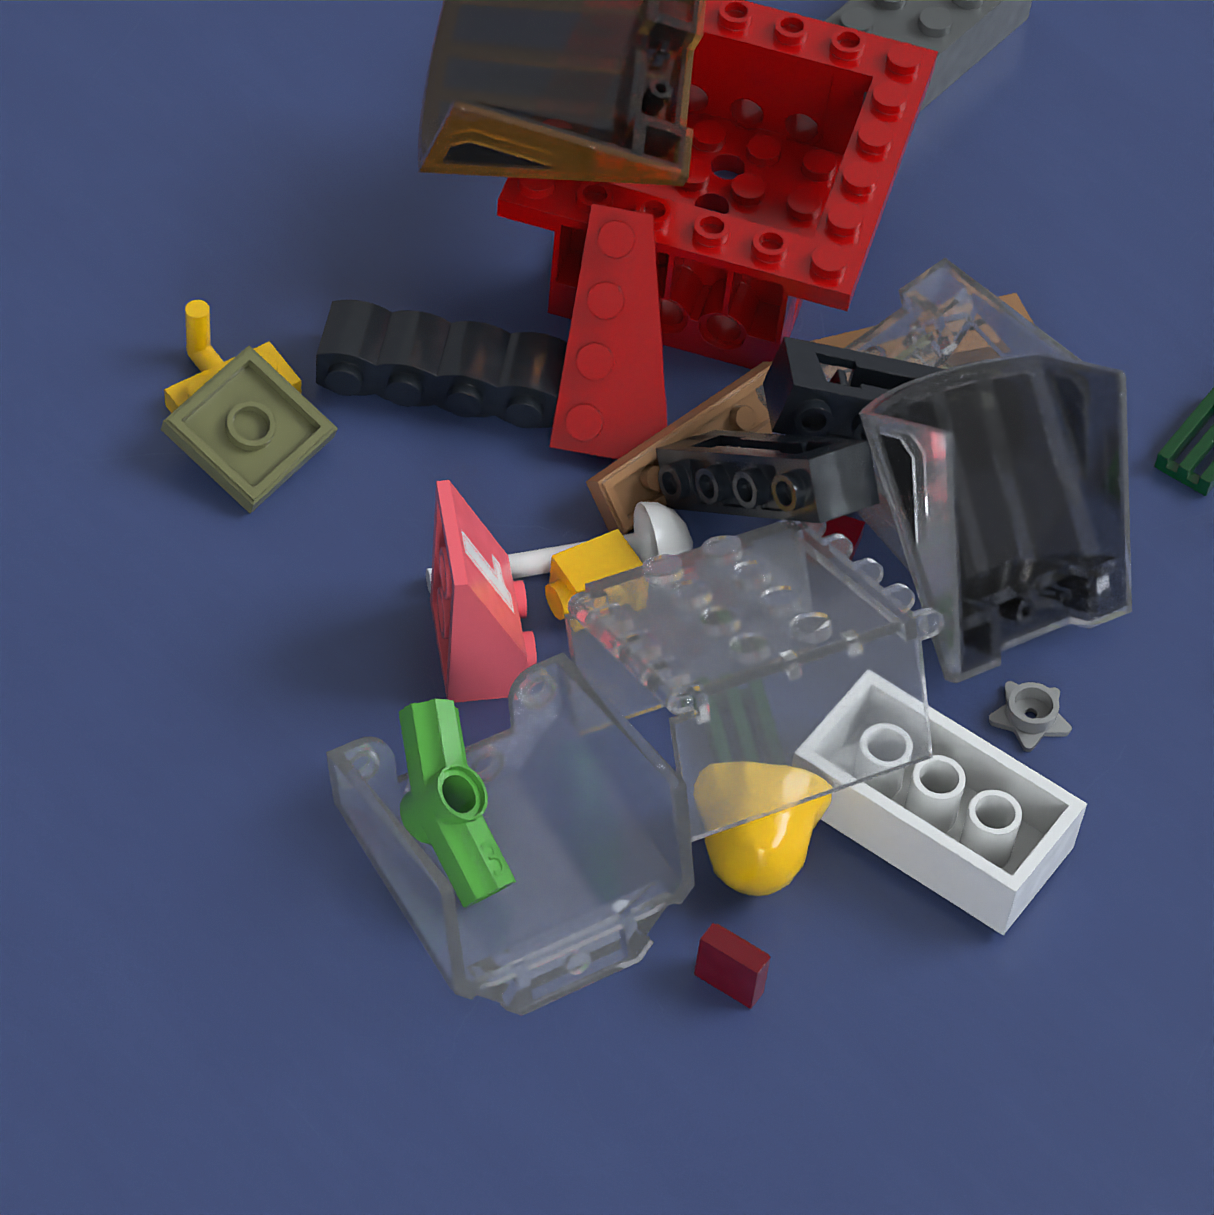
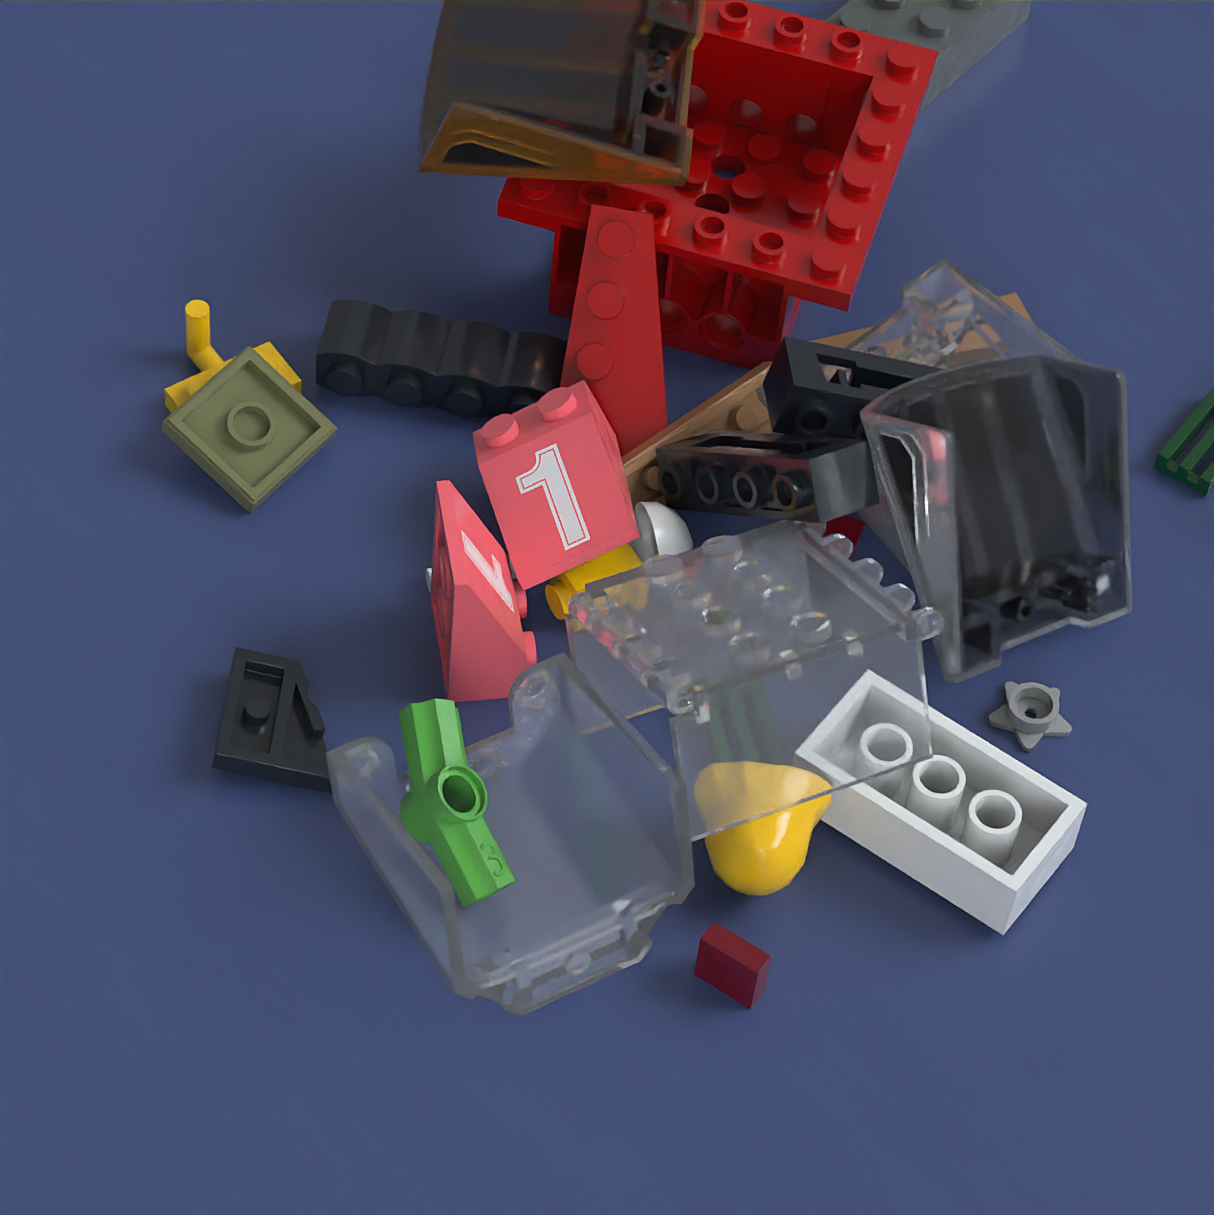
none -> black wing [211,647,342,795]
none -> coral slope [472,380,640,590]

